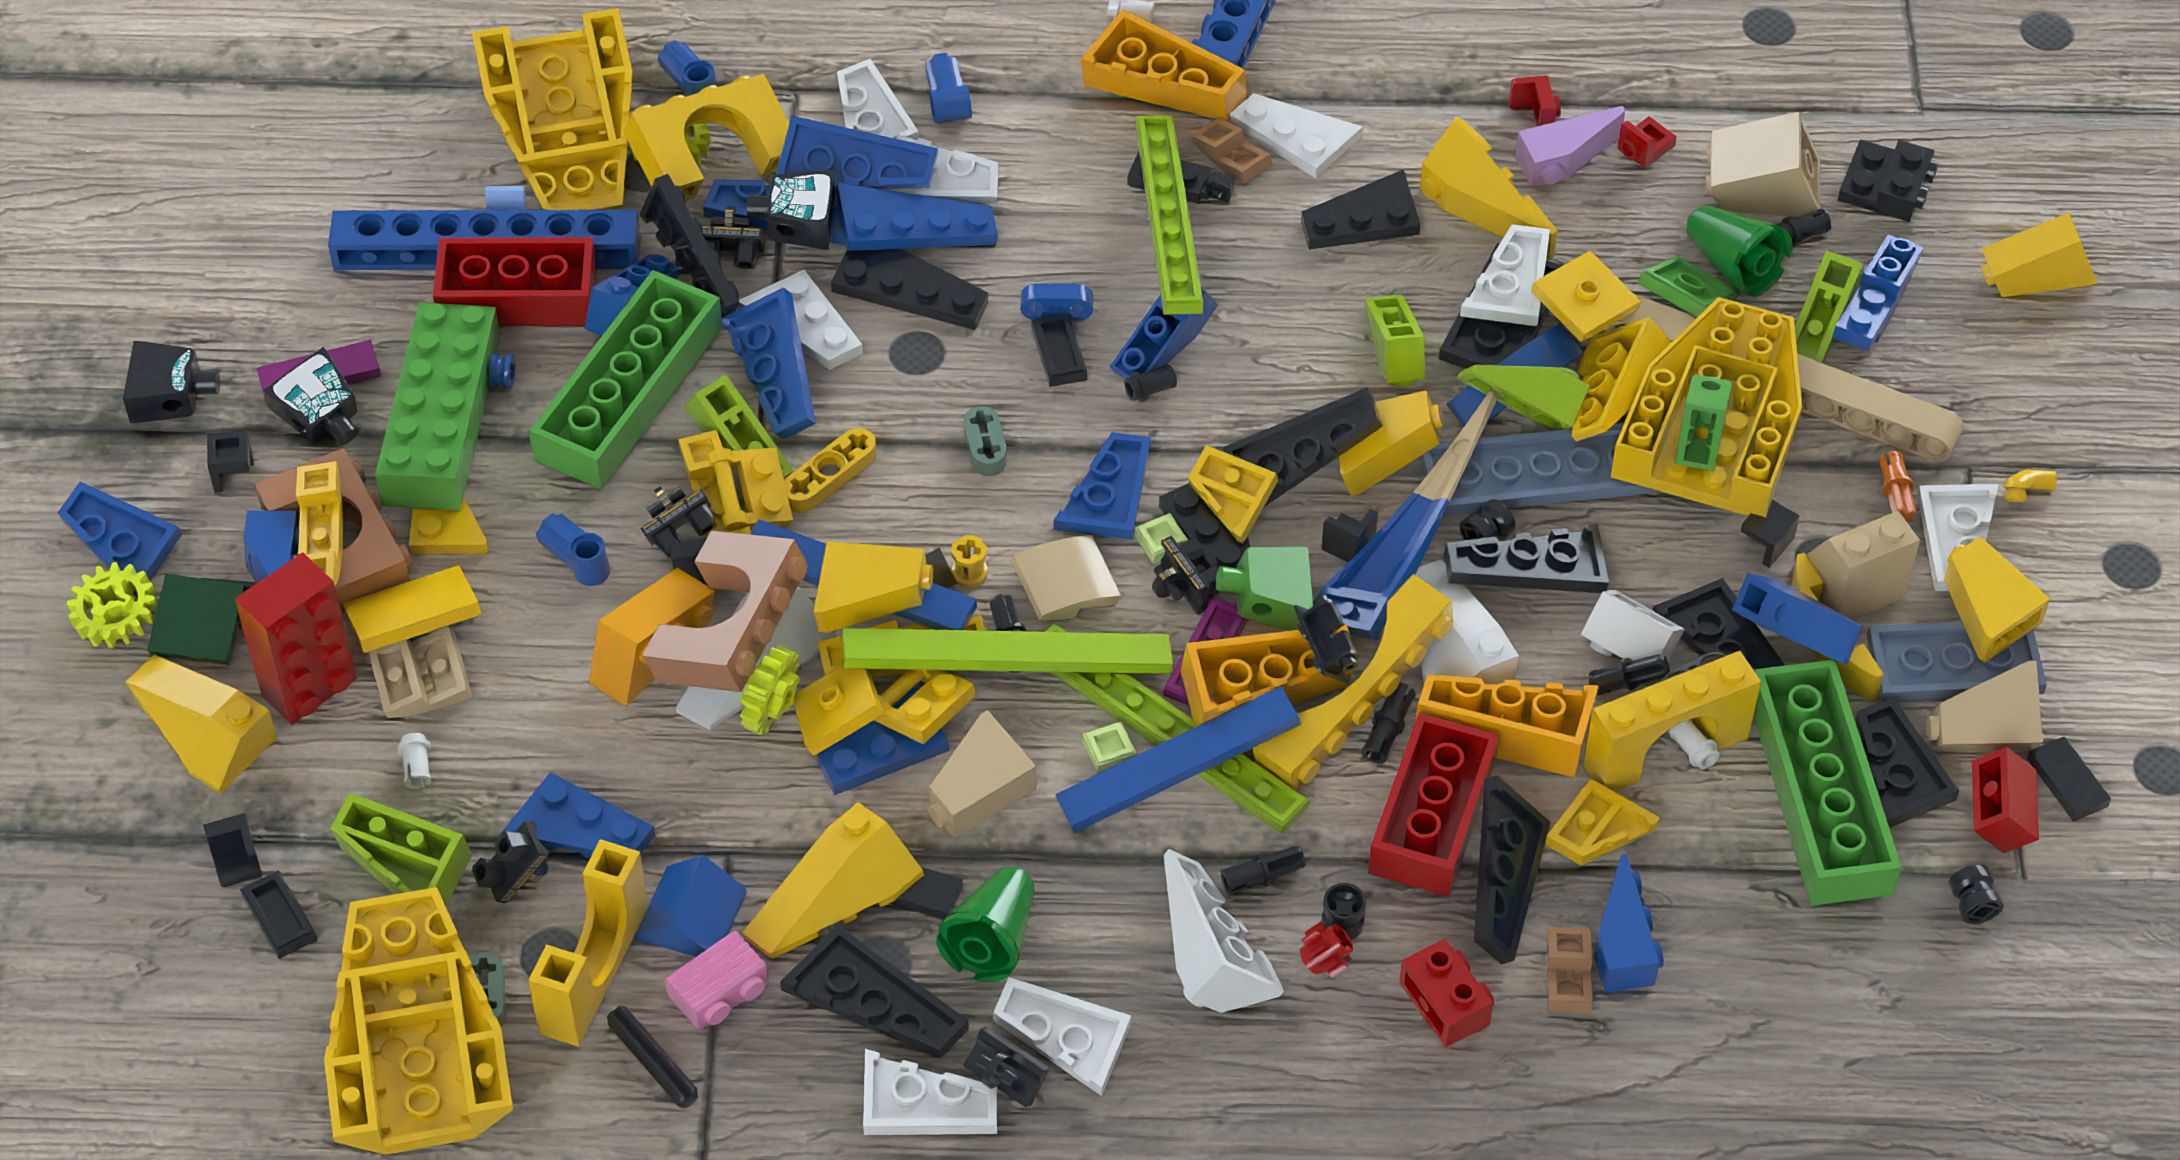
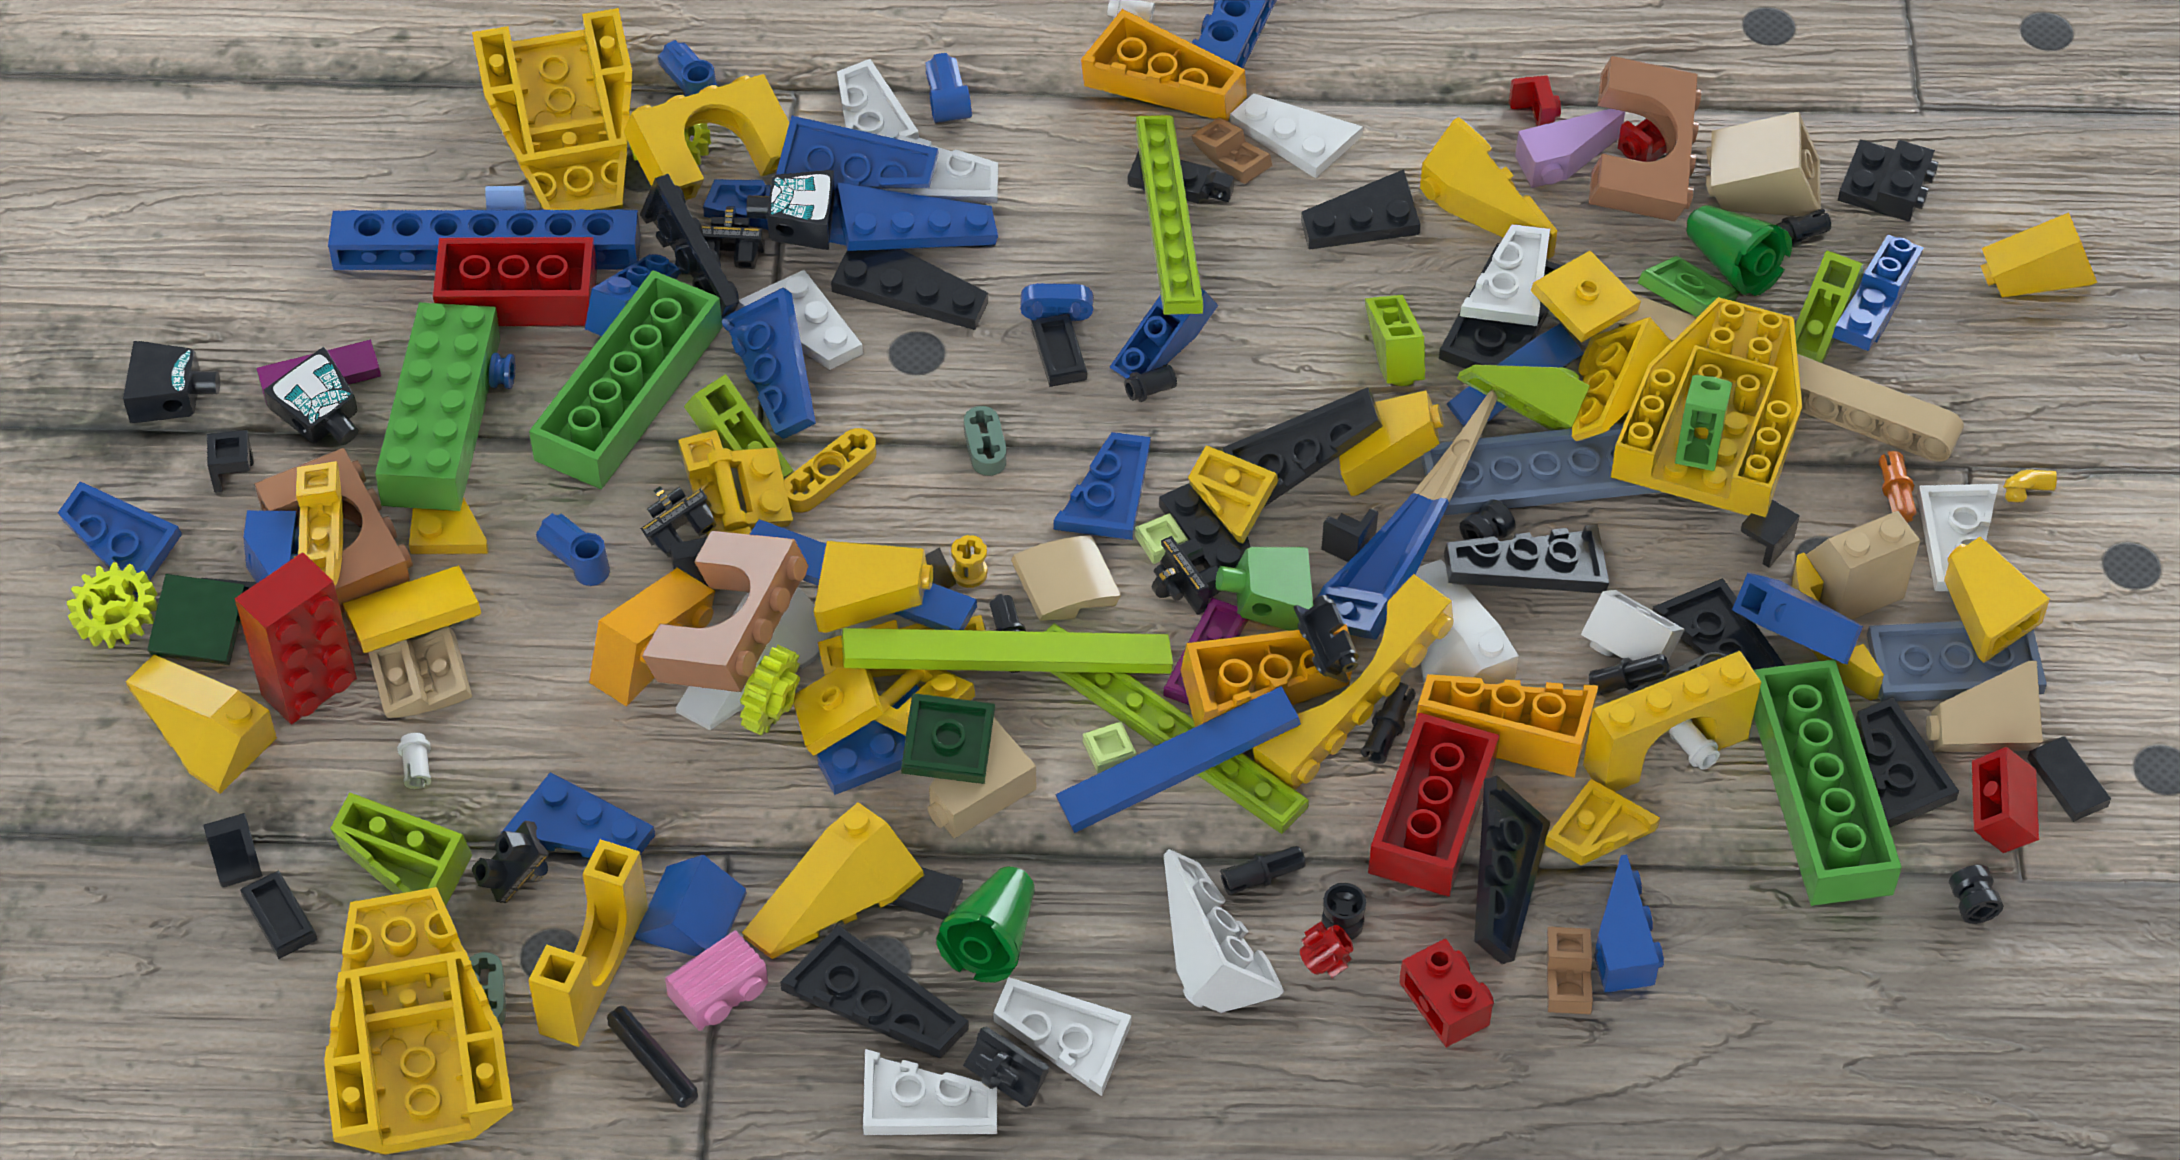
none -> dark green tile [901,693,995,784]
none -> nougat arch [1588,56,1701,222]

